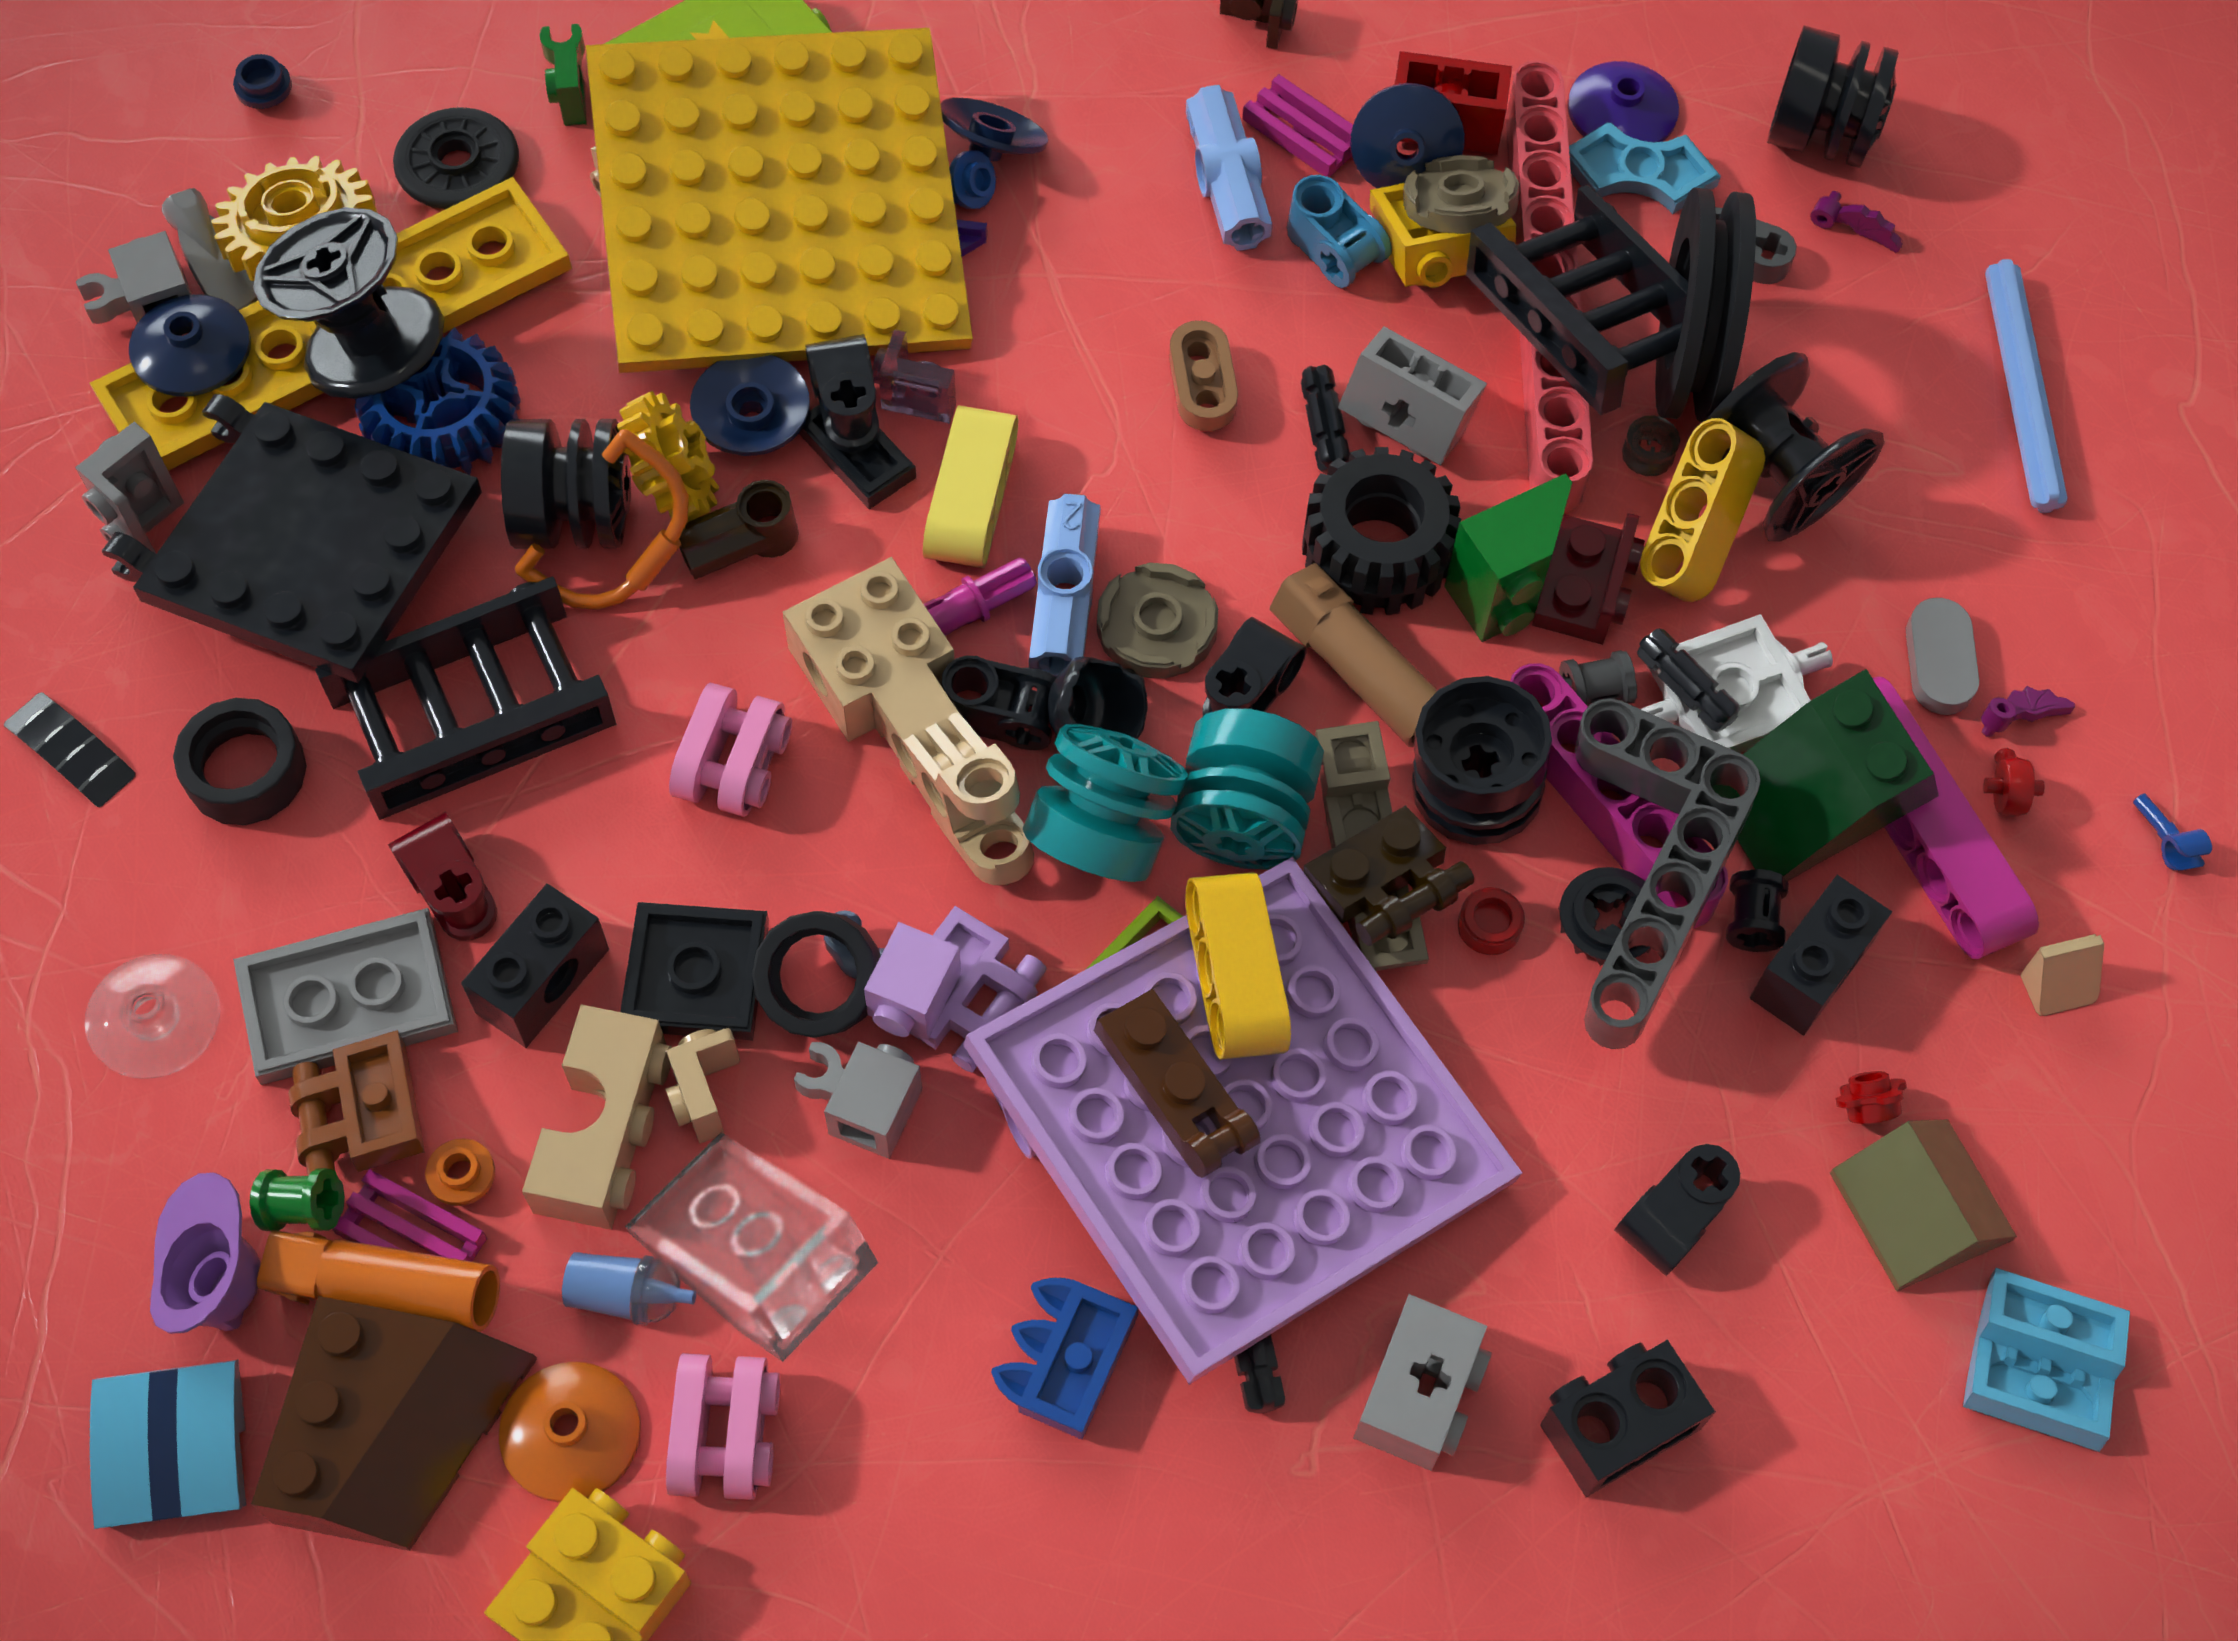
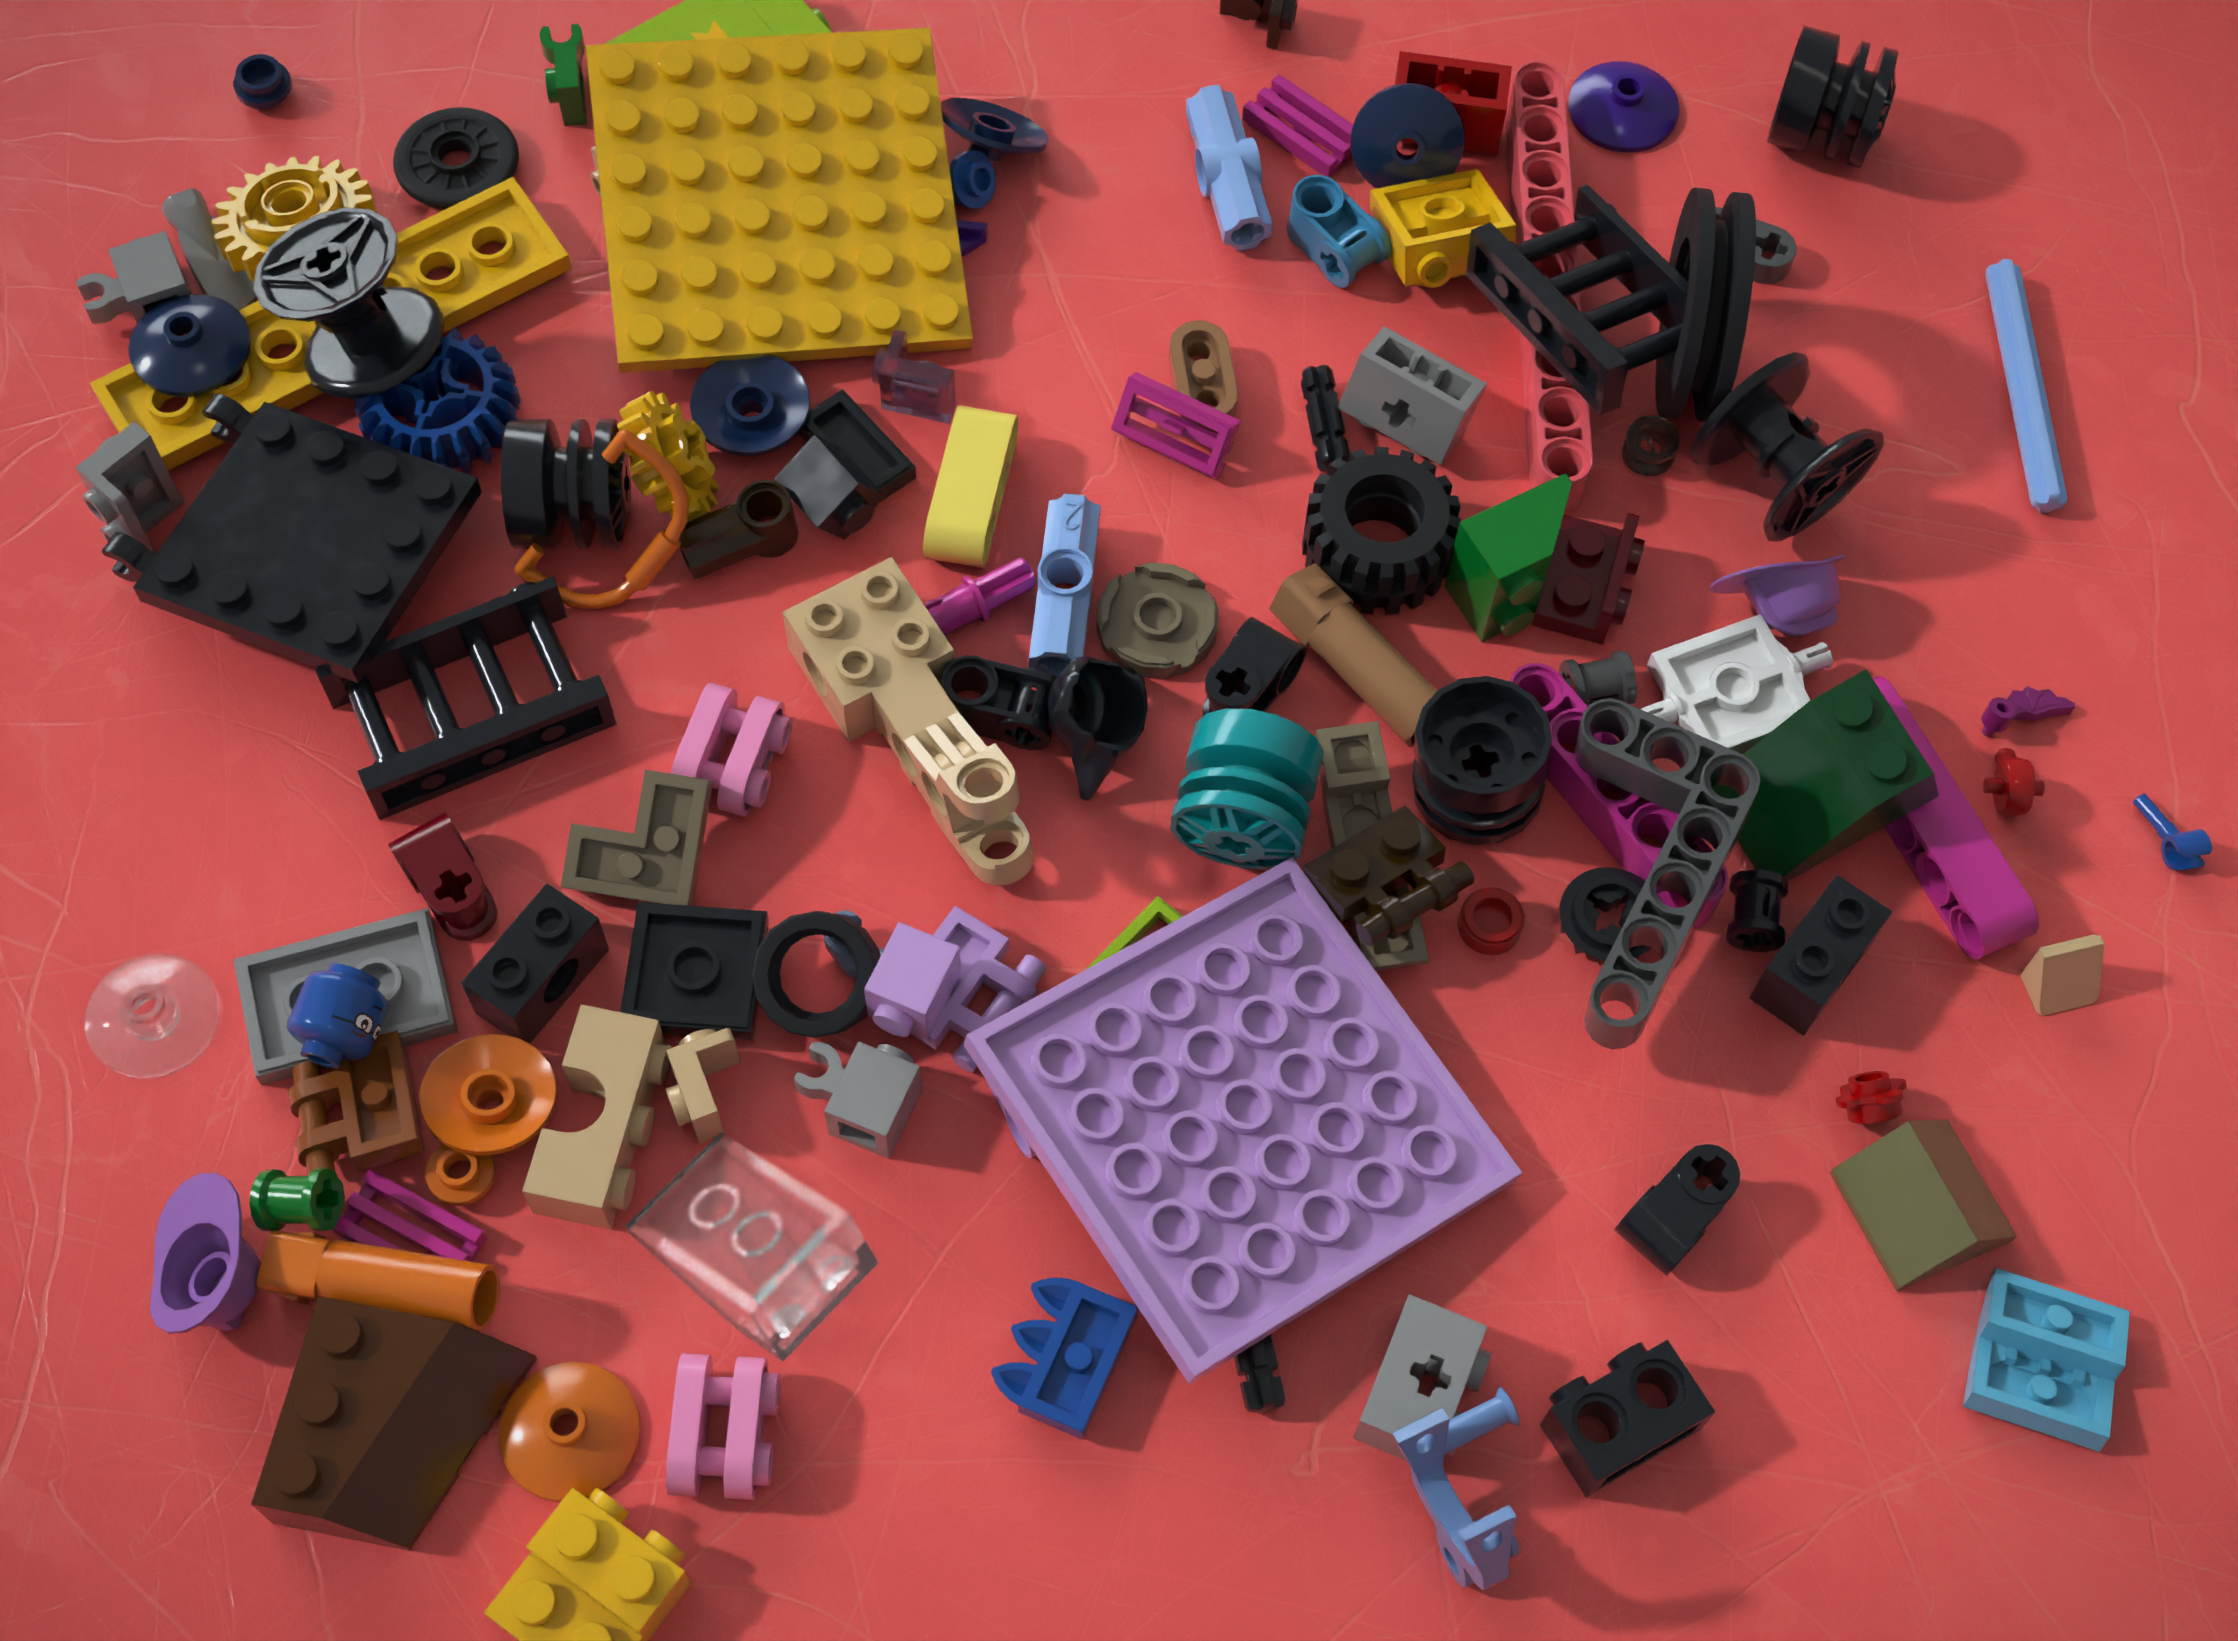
black sticker [4,692,136,807] -> none
medium azure slope [90,1360,246,1529] -> none
black tyre [173,698,307,825] -> none
medium blue piece [562,1252,696,1326] -> none
black piece [805,334,879,452] -> none
teal wheel [1022,724,1189,882] -> none
reddish brown plate [1094,989,1261,1178] -> none
yellow beam [1185,872,1291,1060] -> none
dark tan tile [1403,155,1519,234] -> none
medium azure tile [1569,123,1721,214] -> none
black axle [1637,628,1740,732] -> none
yellow beam [1640,418,1765,602] -> none
magenta piece [1810,191,1903,253] -> none
light grey tile [1906,598,1979,715] -> none
none -> blue head [287,963,389,1069]
none -> orange dish [419,1034,557,1156]
none -> dark tan plate [561,770,713,906]
none -> black brick [774,434,885,539]
none -> dark pink tile [1111,372,1241,479]
none -> medium blue piece [1392,1387,1520,1590]
none -> medium lavender piece [1710,554,1846,636]

